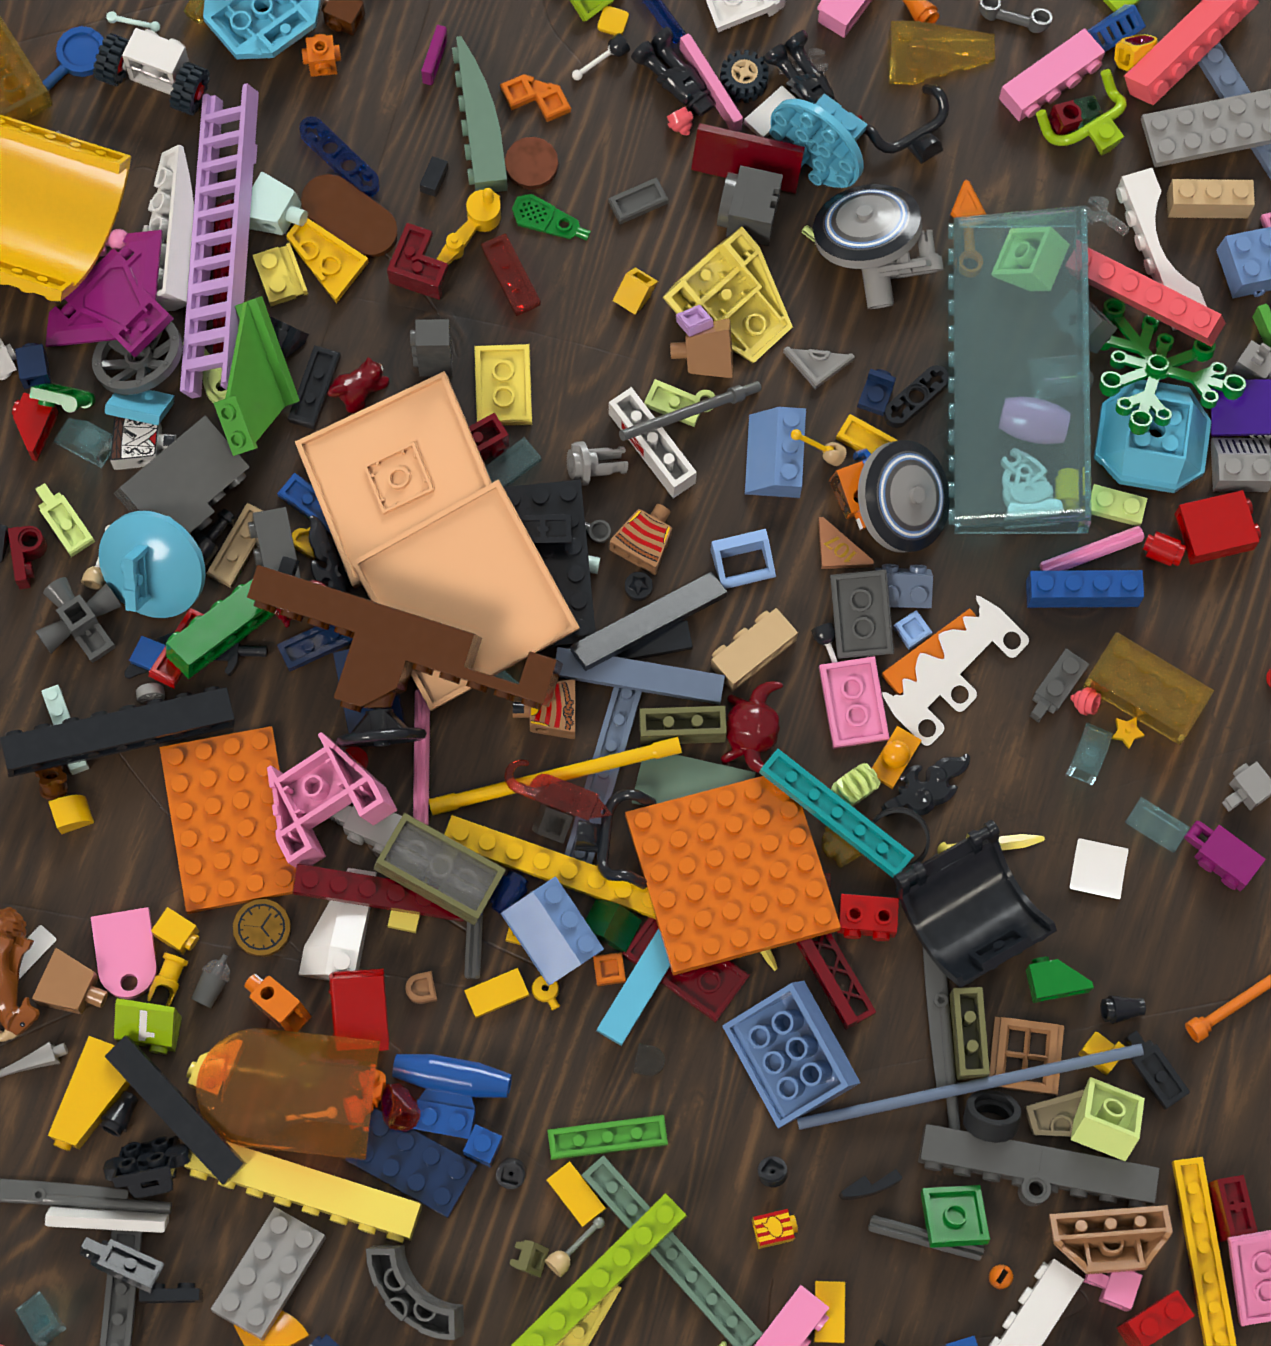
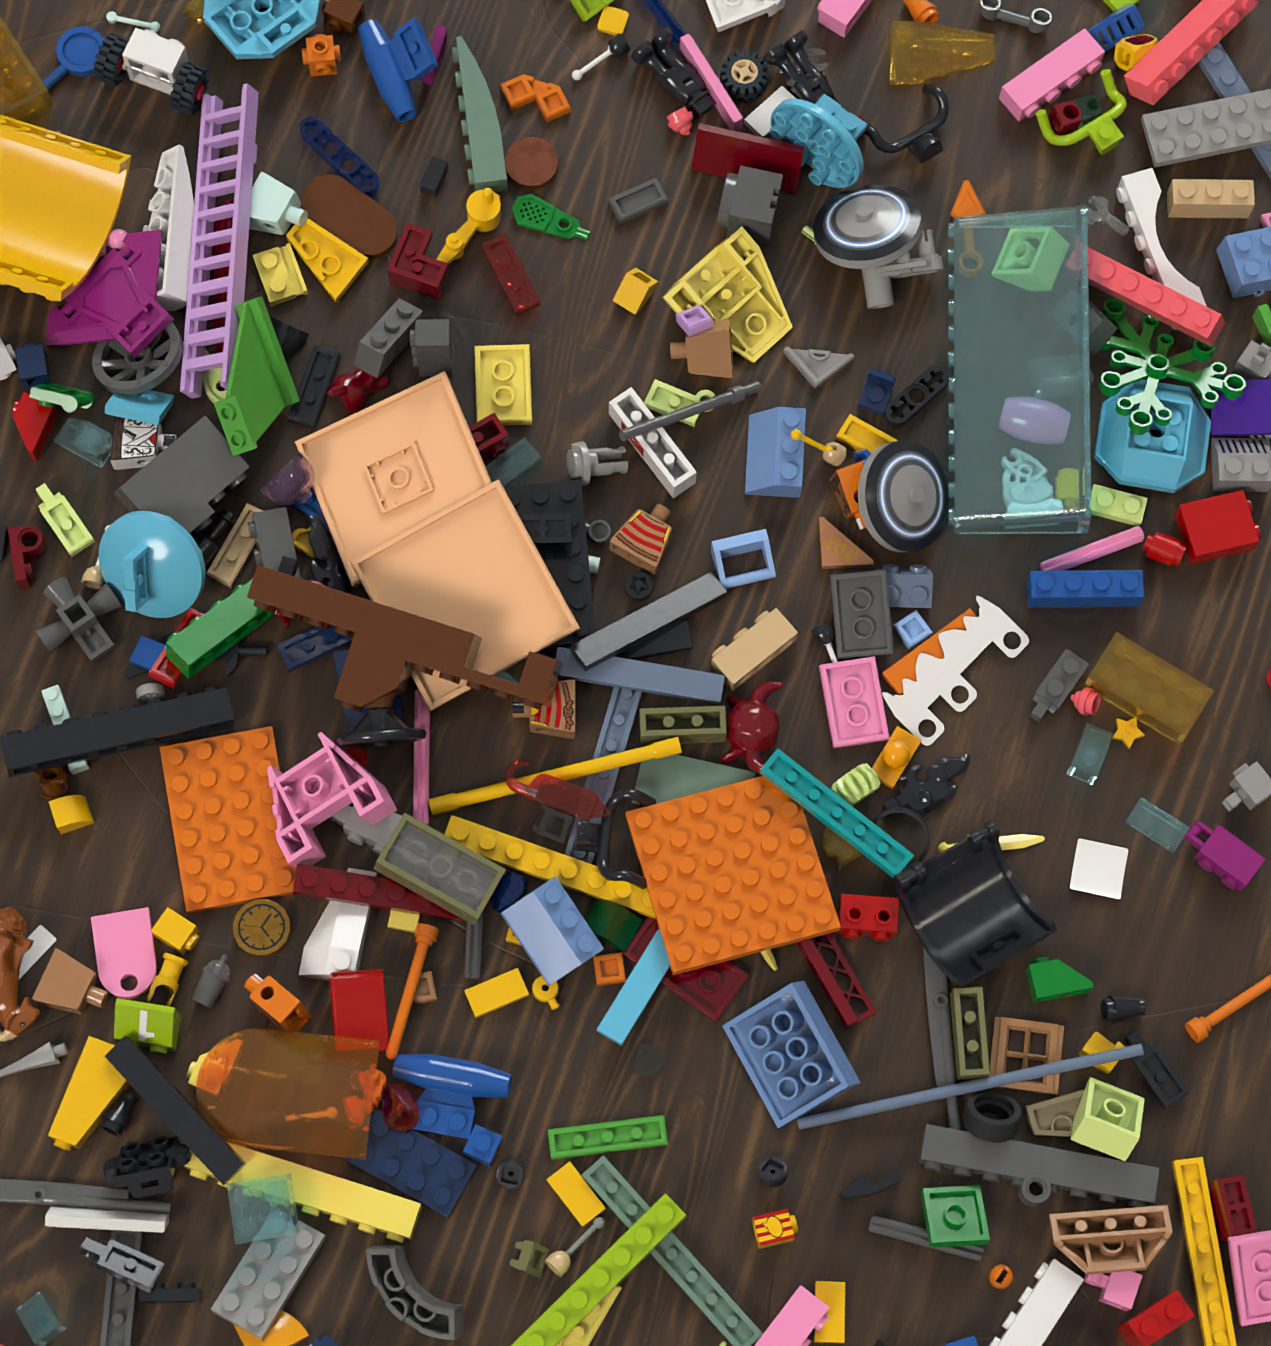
none -> clear light blue brick [227,1174,300,1244]
none -> clear purple cylinder [260,452,315,507]
none -> dark grey brick [354,298,423,378]
none -> blue plate [358,18,438,122]
none -> orange piece [386,923,439,1060]

